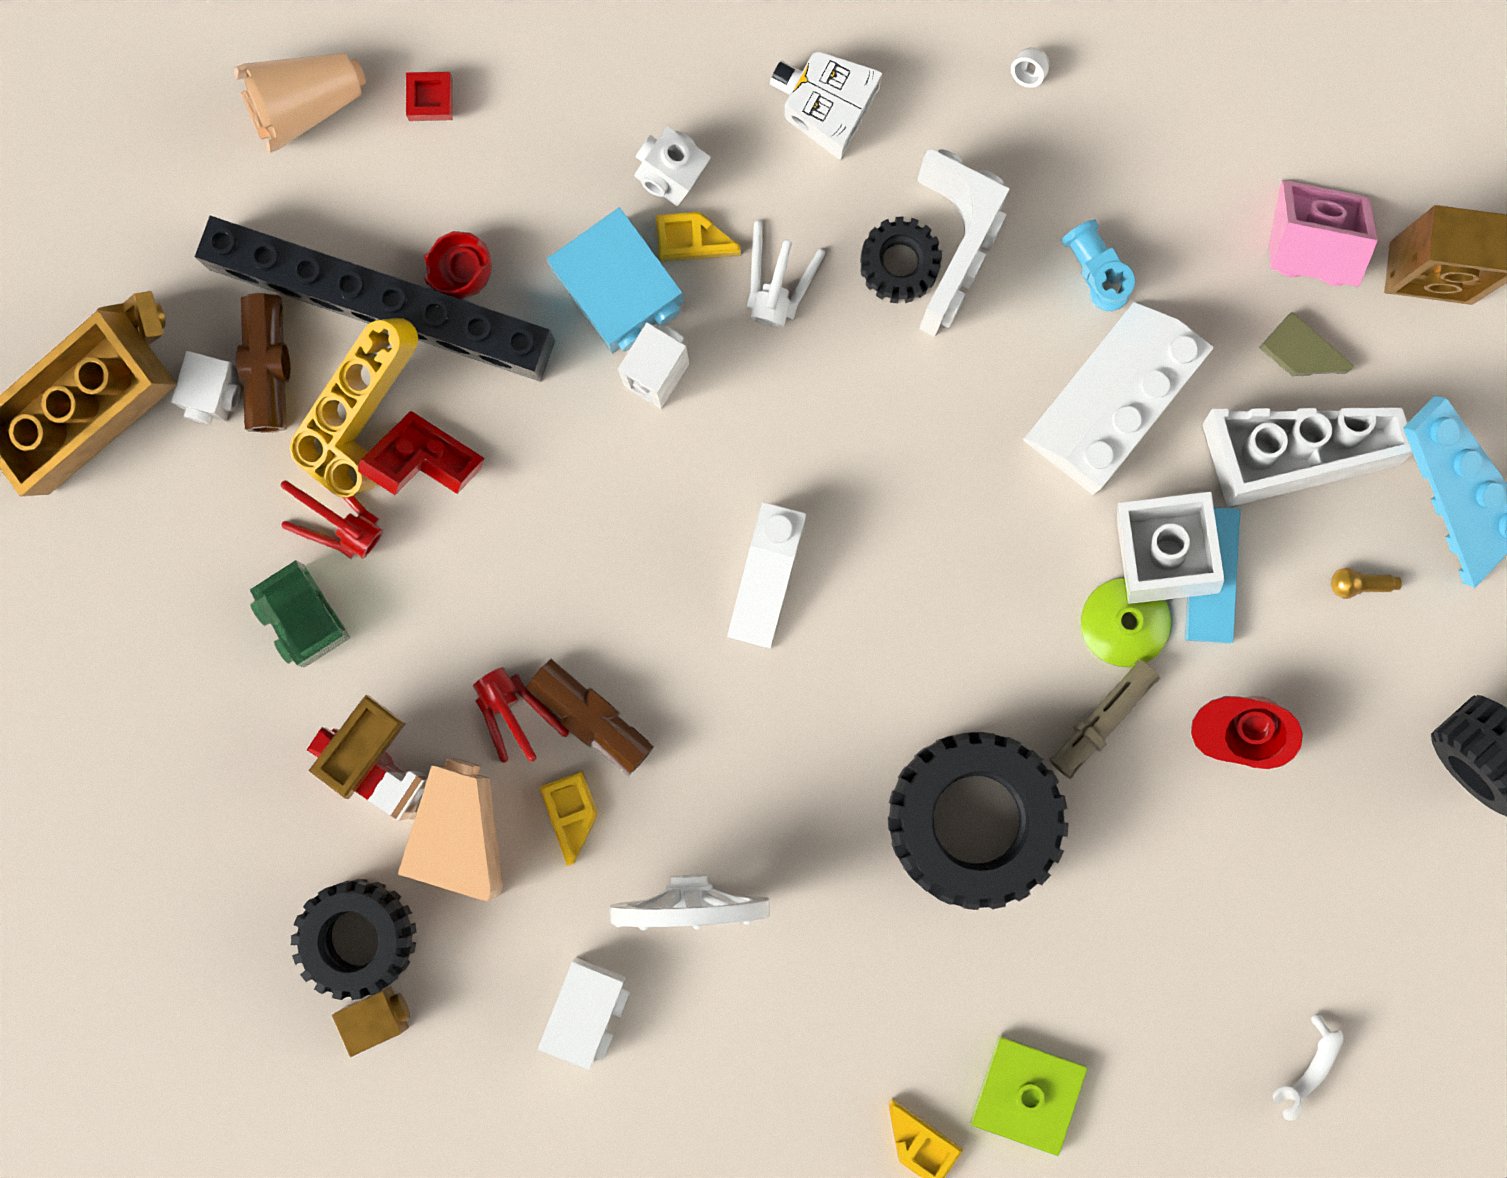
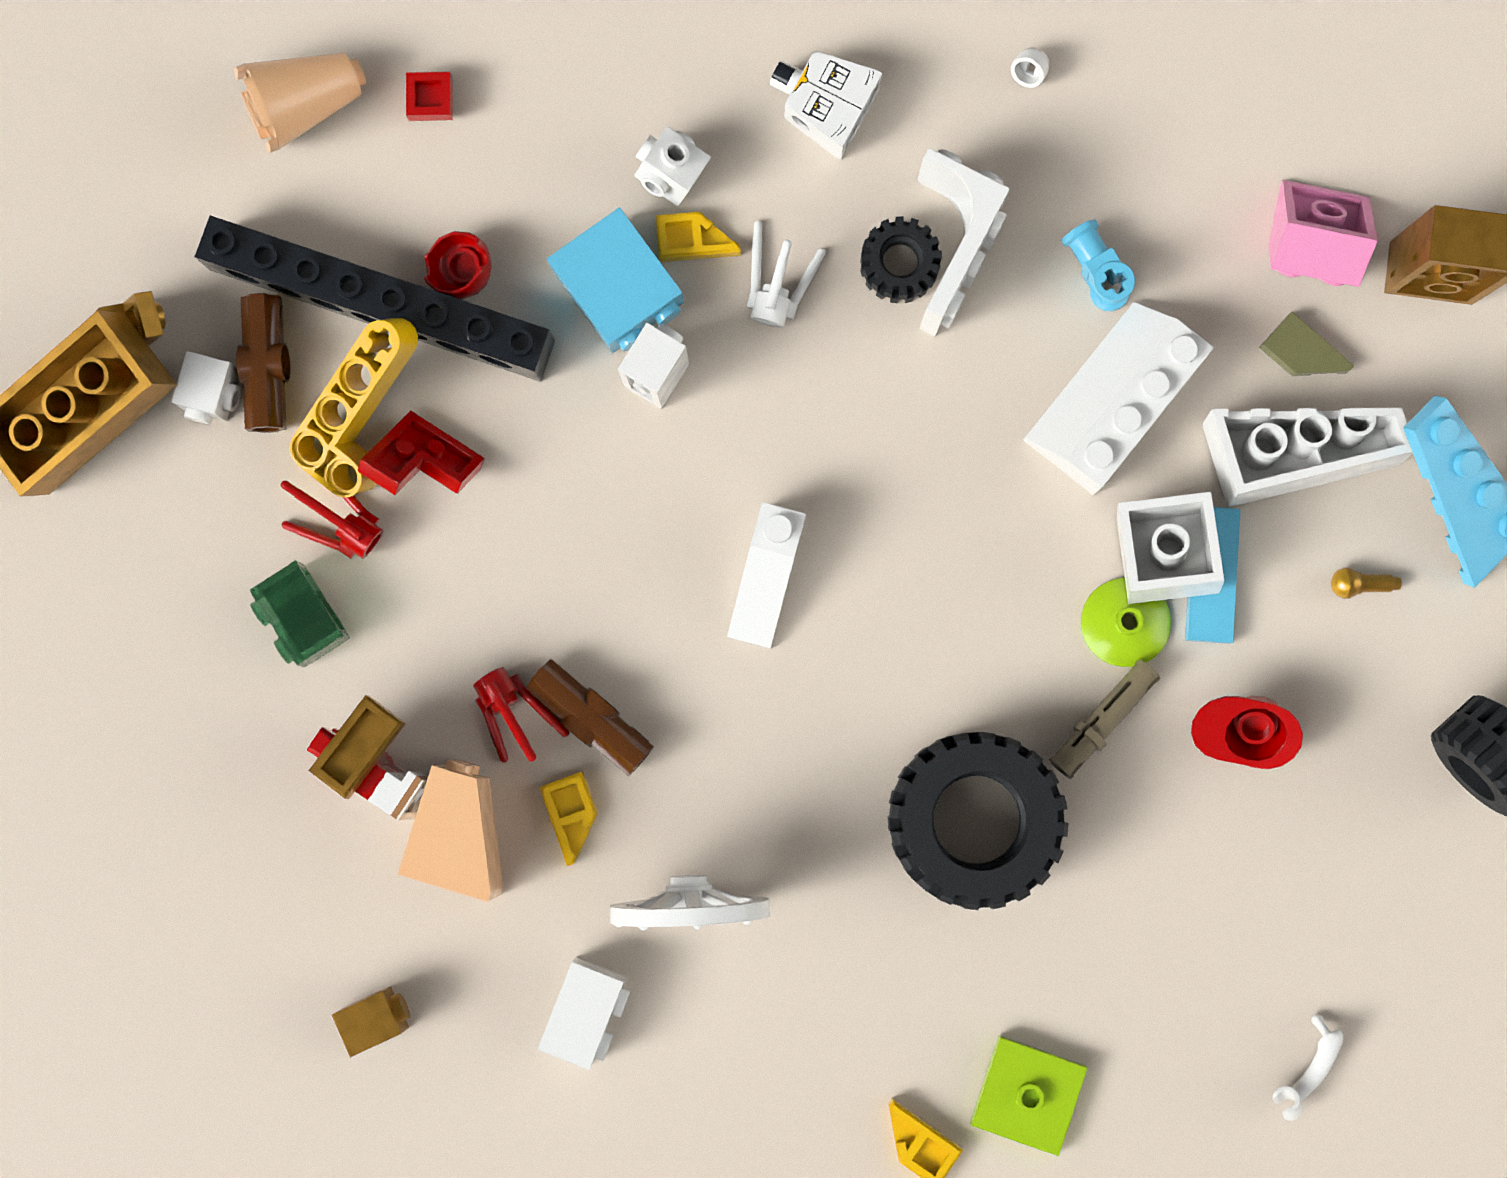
black tyre [291,879,417,1000] -> none

